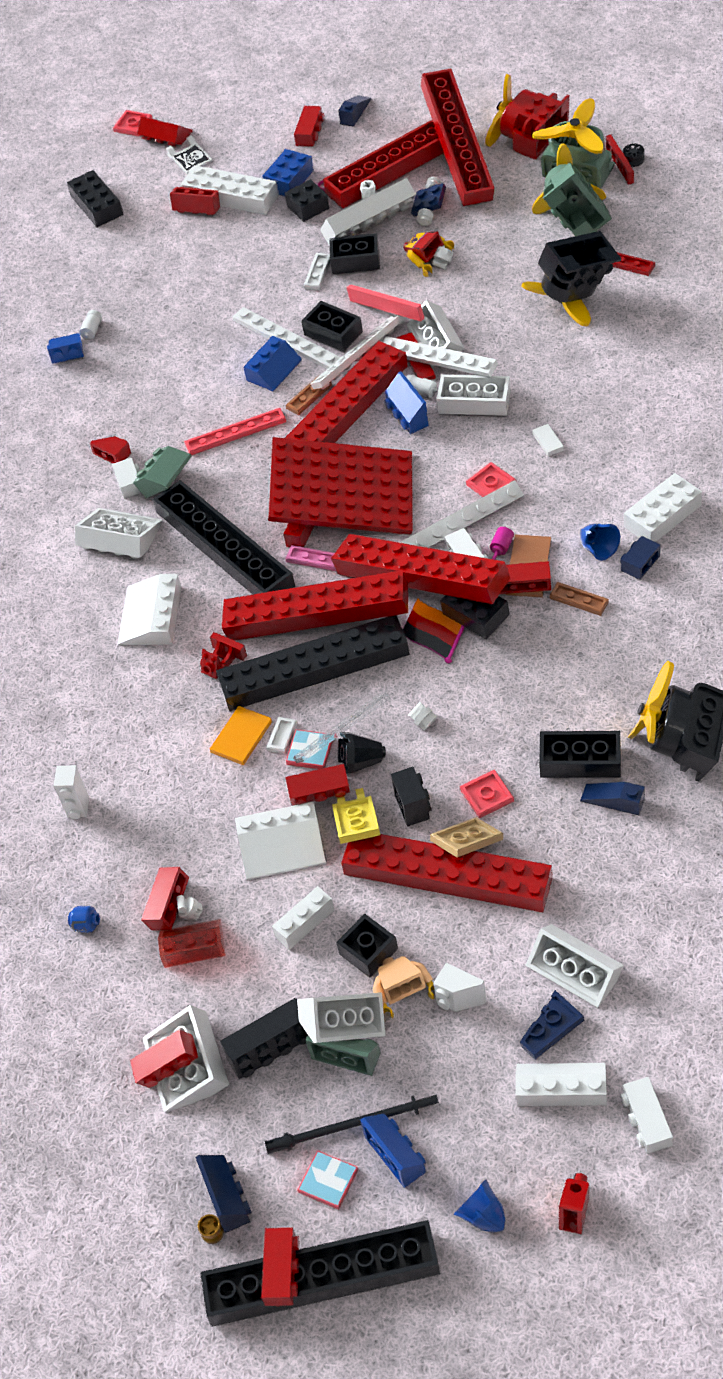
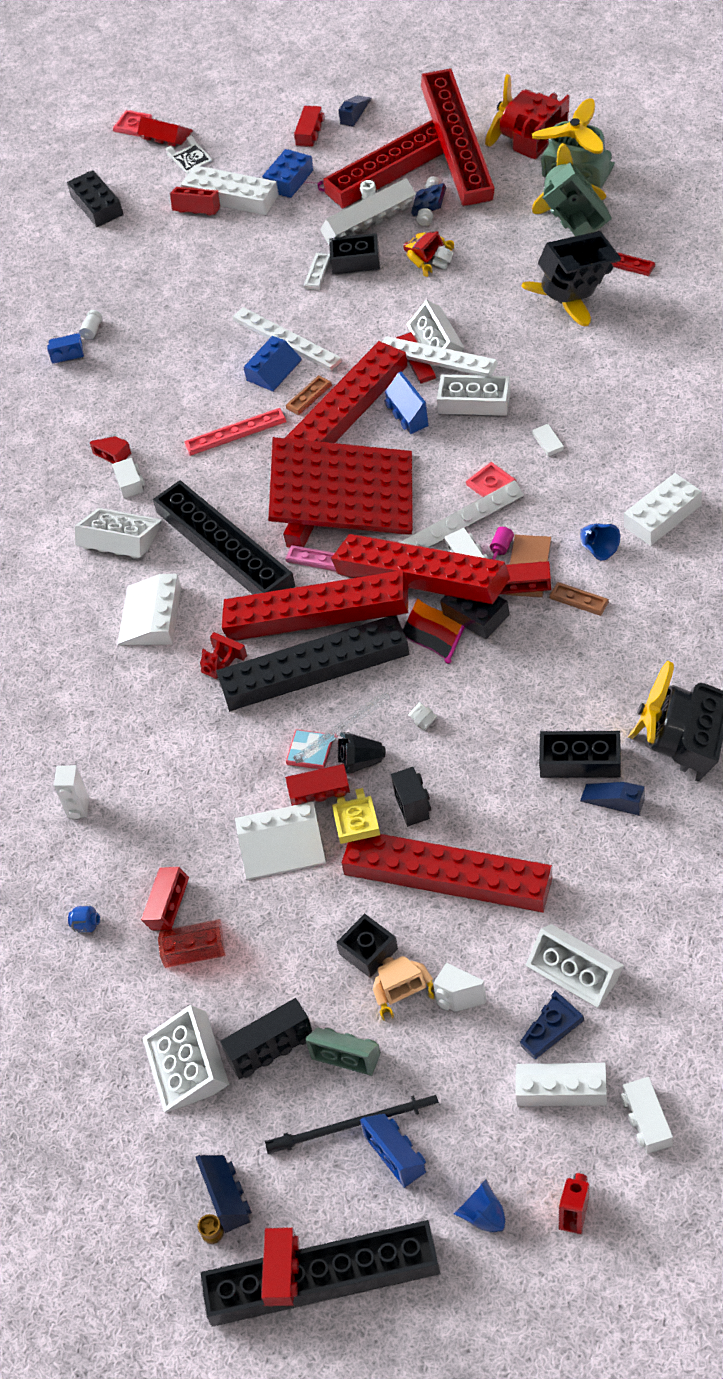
brick [130,1030,198,1088] -> none
sand green slope [133,446,192,498] -> none
white piece [176,895,203,922] -> none
light orange tile [210,706,272,765] -> none
white tile [266,717,297,754] -> none
white brick [272,886,335,950] -> none
black brick [285,179,330,222] -> none
white slope [297,992,386,1043] -> none
tile [298,1150,358,1210] -> none
black brick [301,301,363,352] -> none
white plate [310,314,406,389] -> none
coral tile [346,284,425,322] -> none
white piece [406,375,437,398] -> none
tan tile [430,817,504,857] -> none
coral tile [460,769,514,819] -> none
red tile [606,134,634,185] -> none
dark blue brick [620,536,661,580] -> none
black wheel [623,143,645,167] -> none

